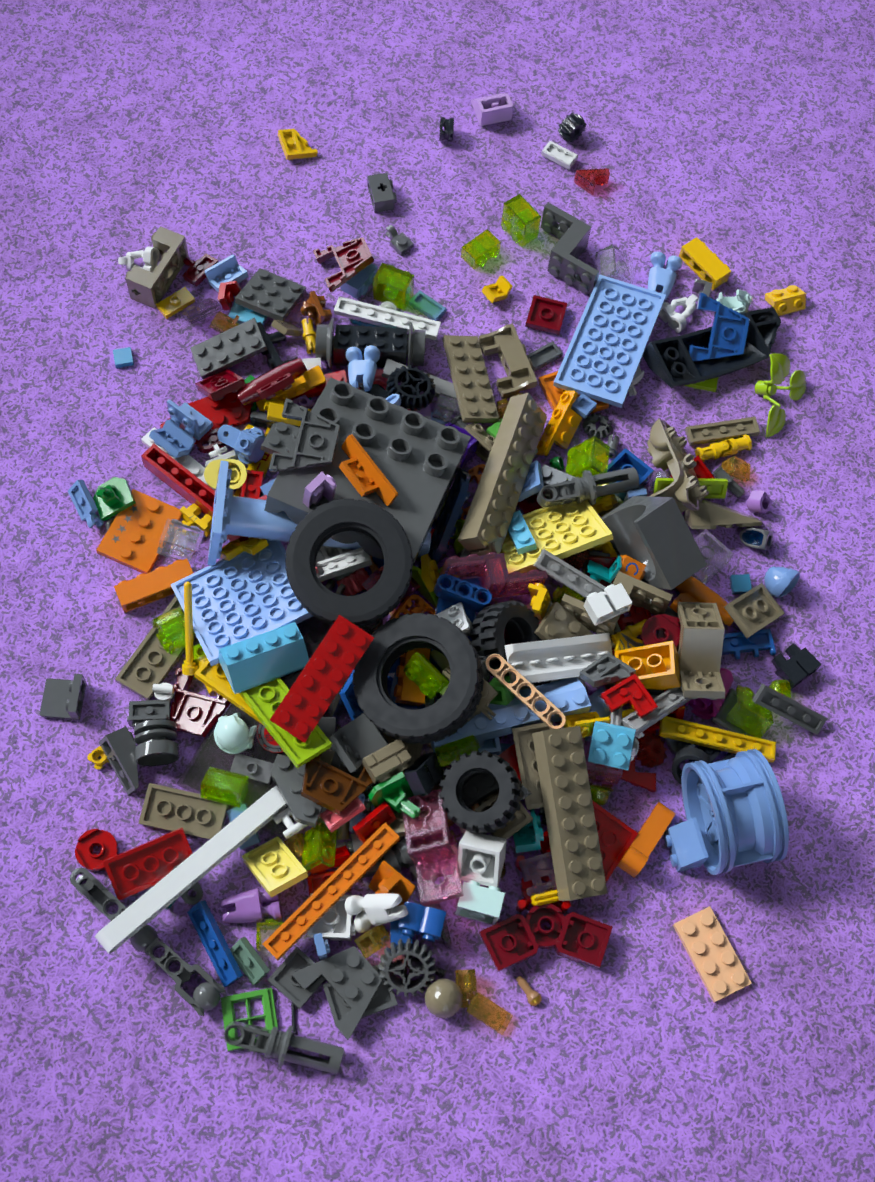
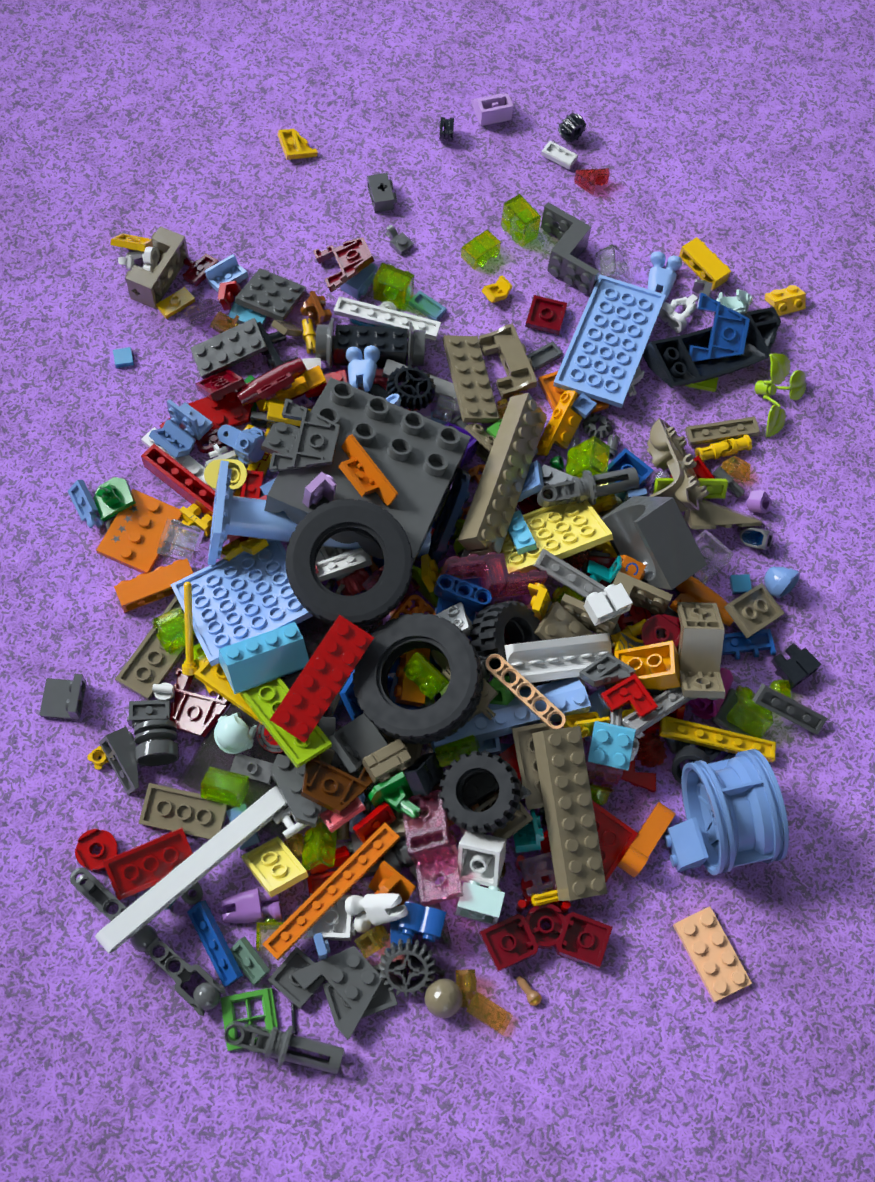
none -> yellow plate [110,233,153,252]

